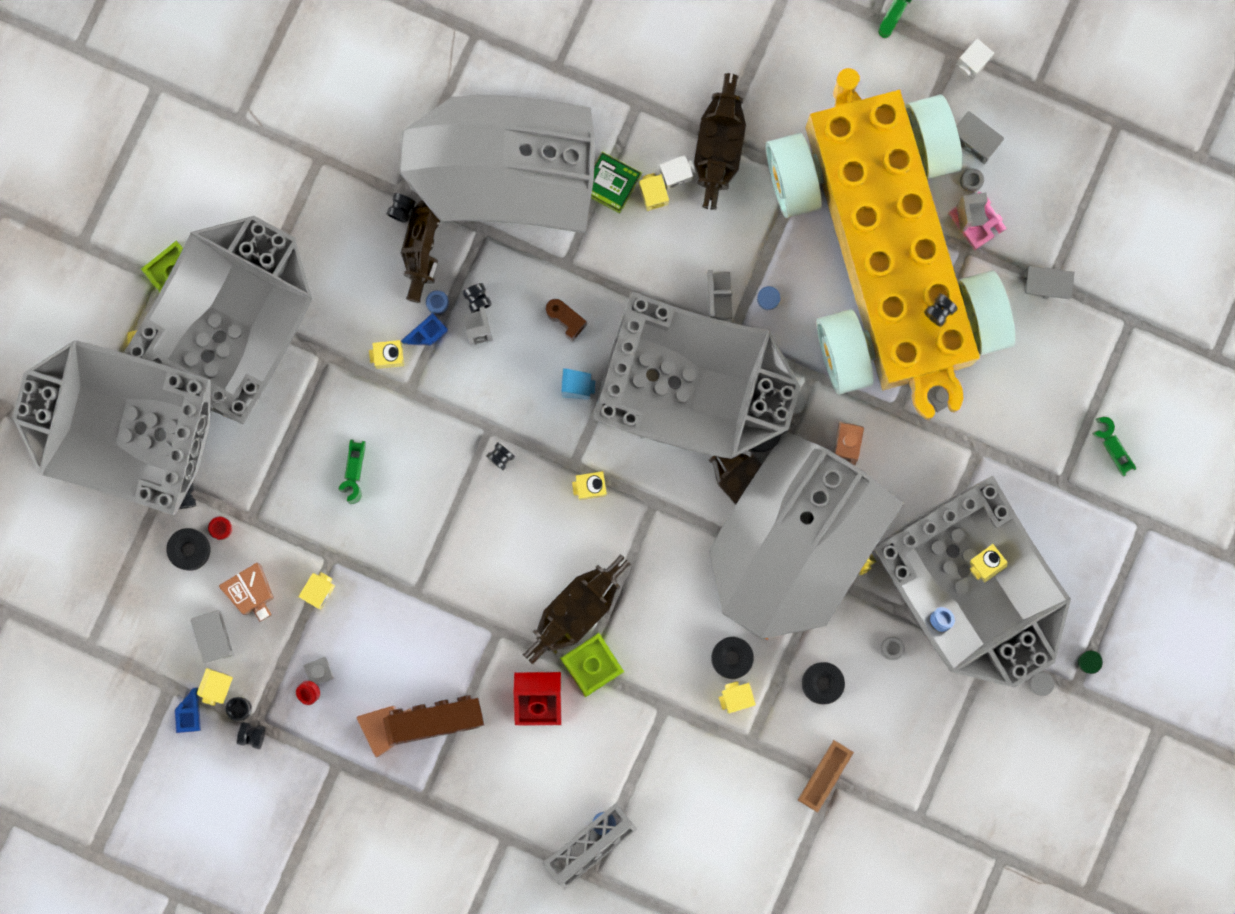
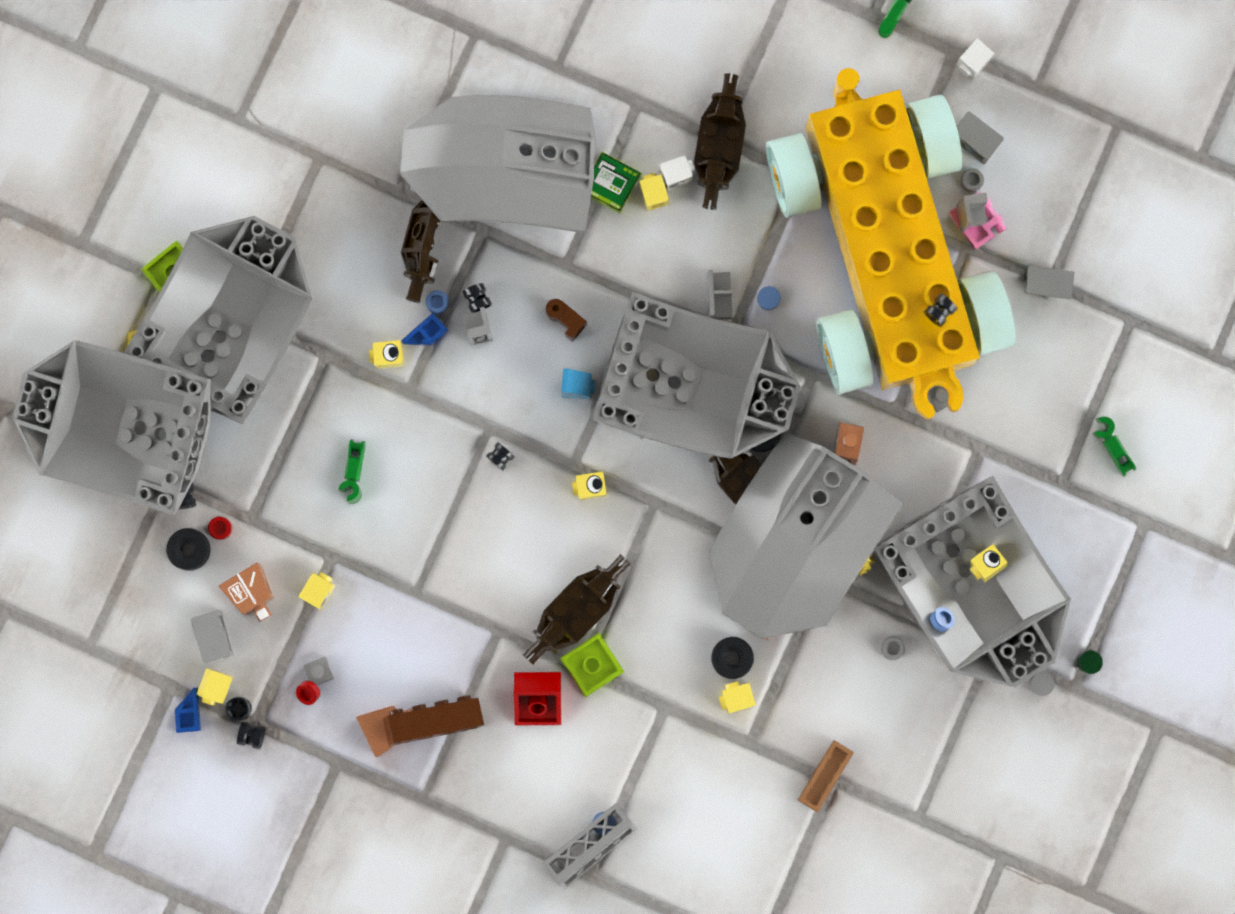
black wheel [386,193,416,223] -> none
black tyre [802,662,845,704] -> none

